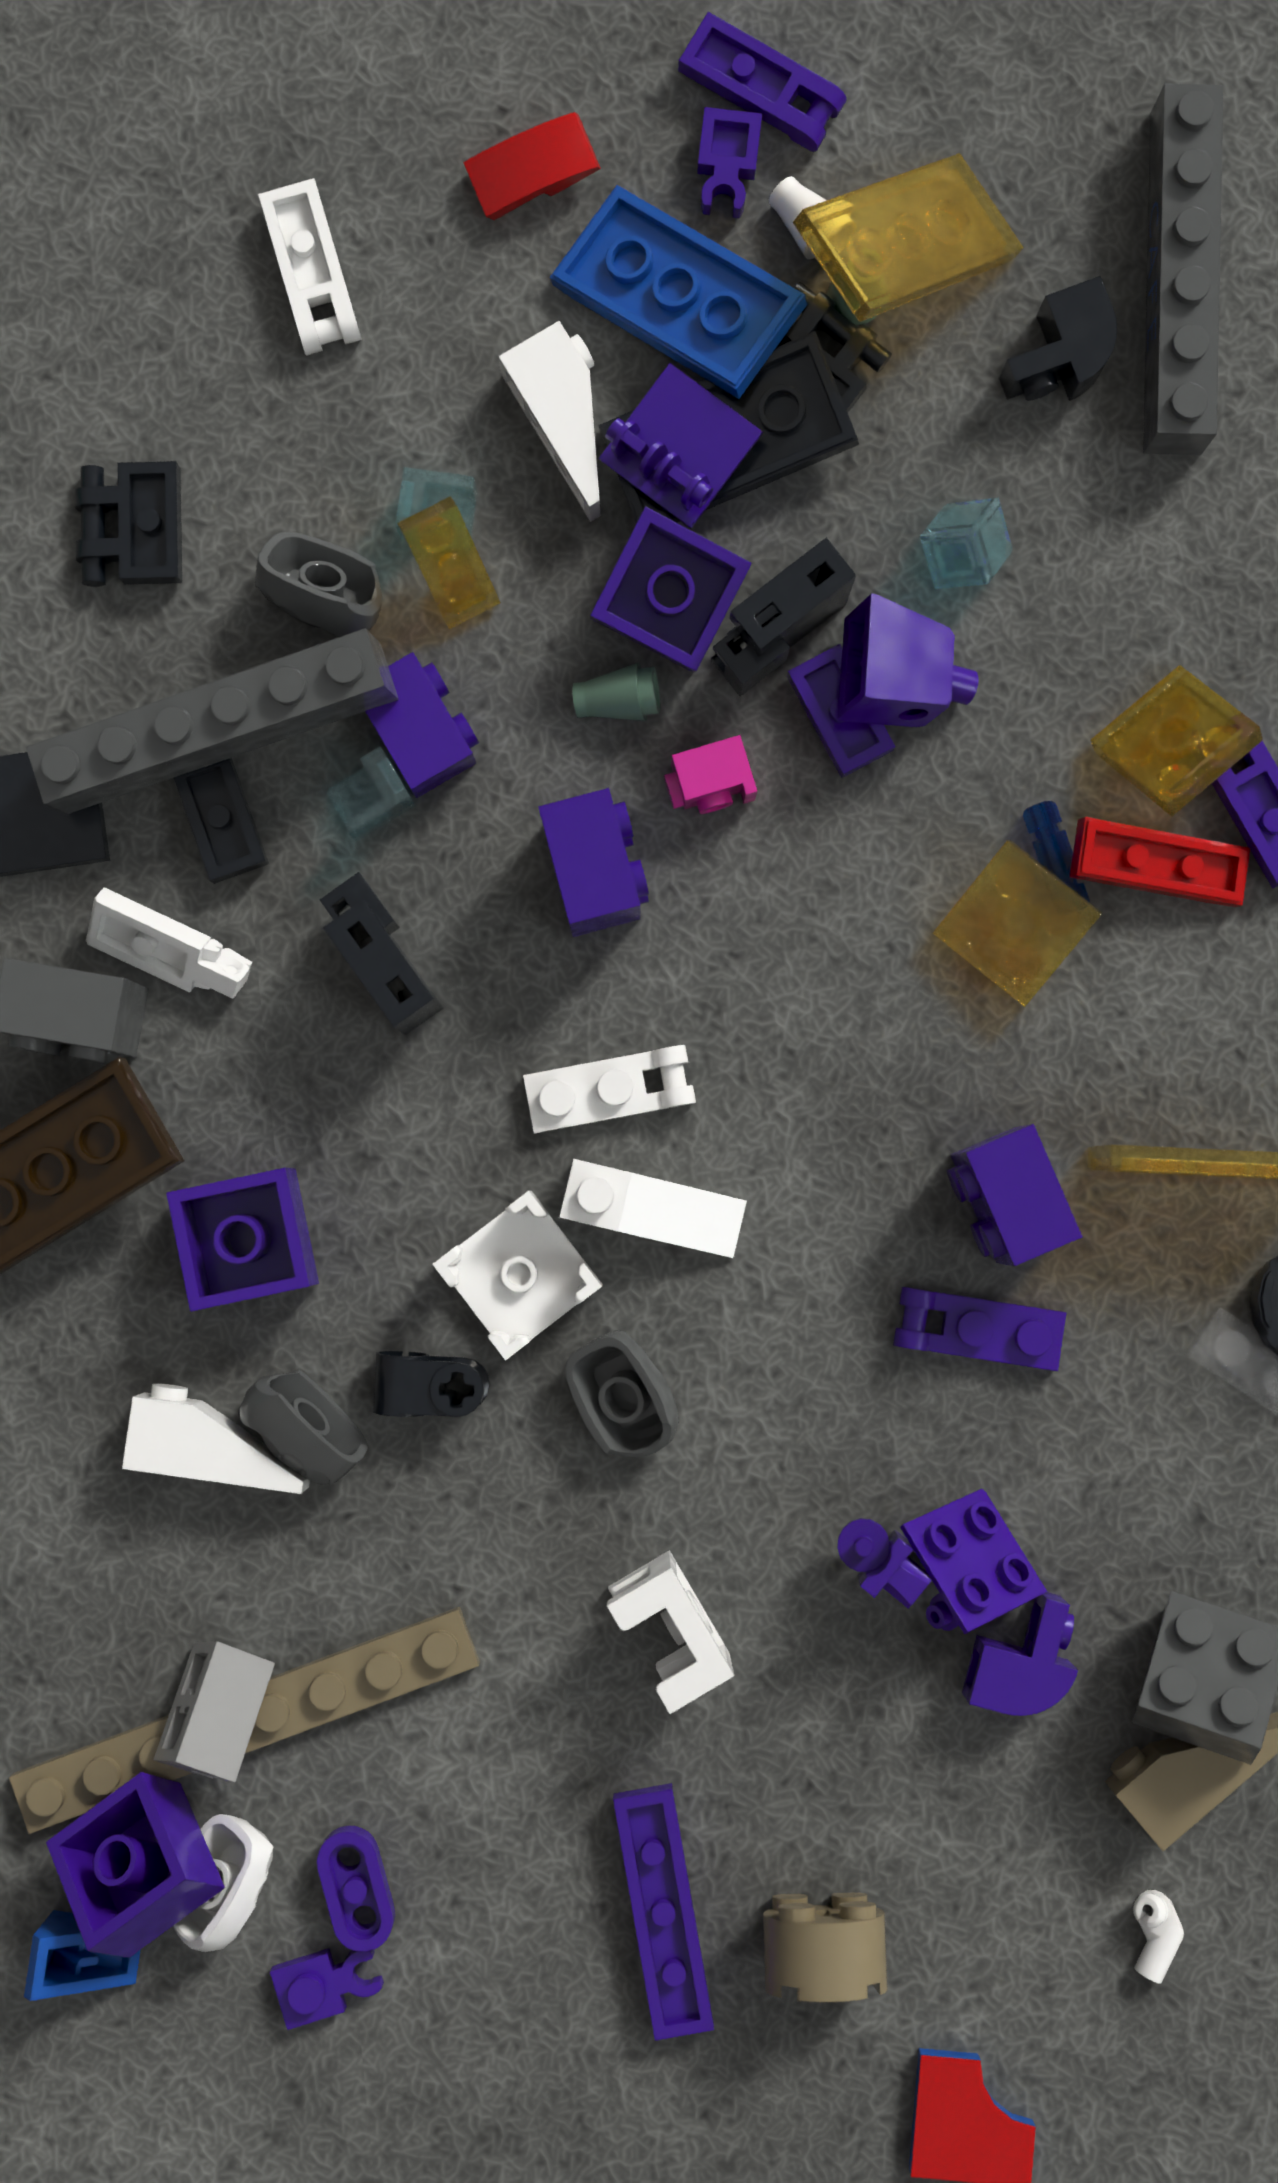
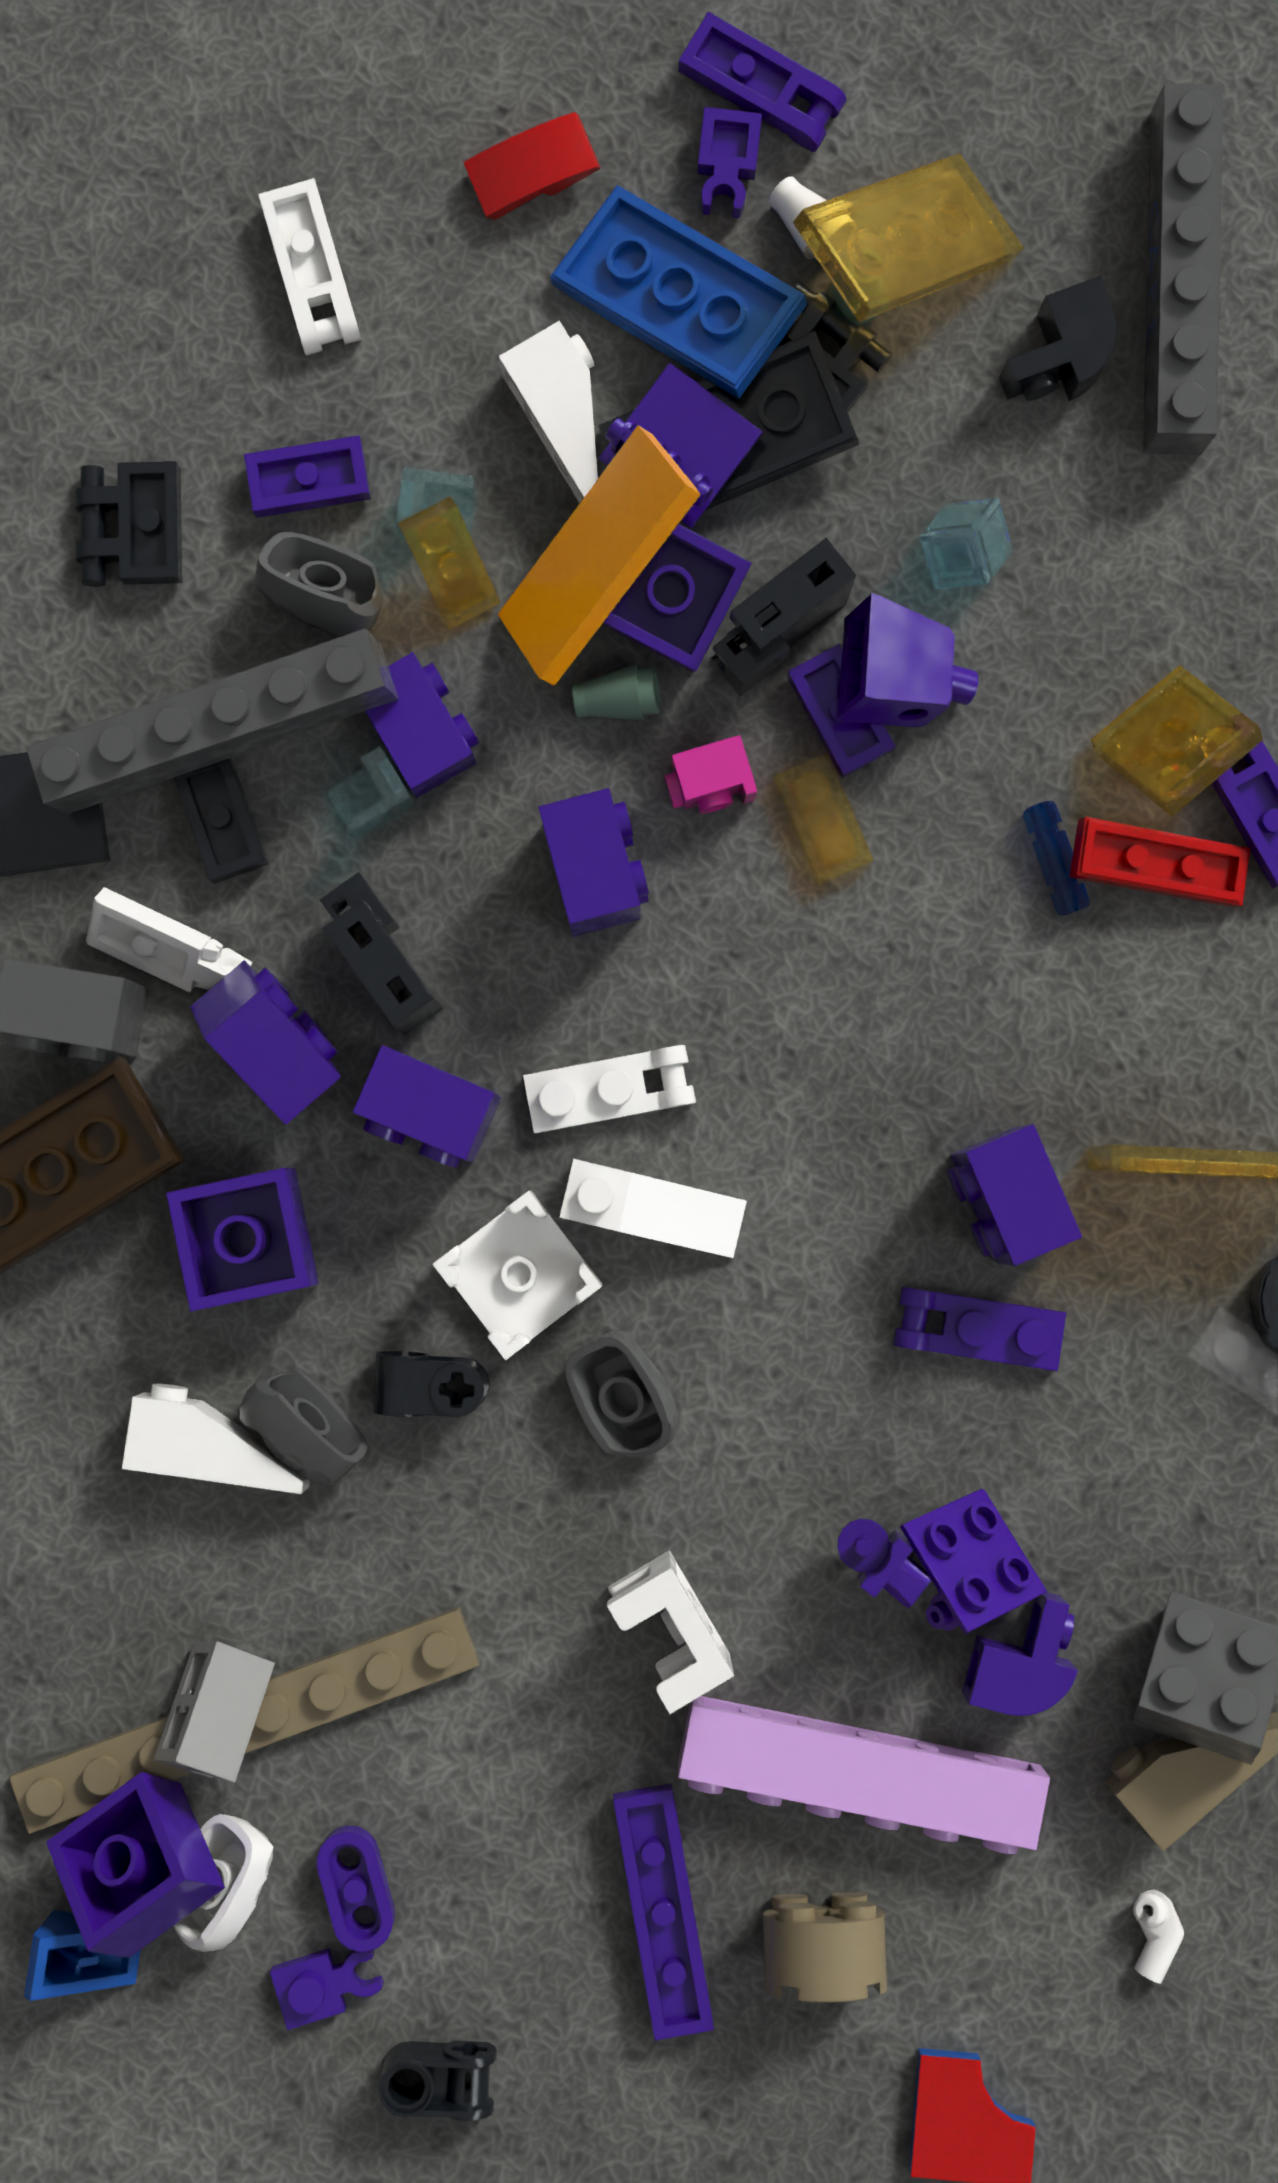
clear yellow plate [933,839,1103,1007] -> none
none -> dark purple brick [190,960,341,1125]
none -> dark purple plate [244,435,371,518]
none -> dark purple brick [353,1045,501,1168]
none -> black piece [379,2040,497,2121]
none -> light orange tile [497,425,701,685]
none -> lavender brick [678,1696,1050,1854]
none -> clear yellow plate [773,753,873,885]

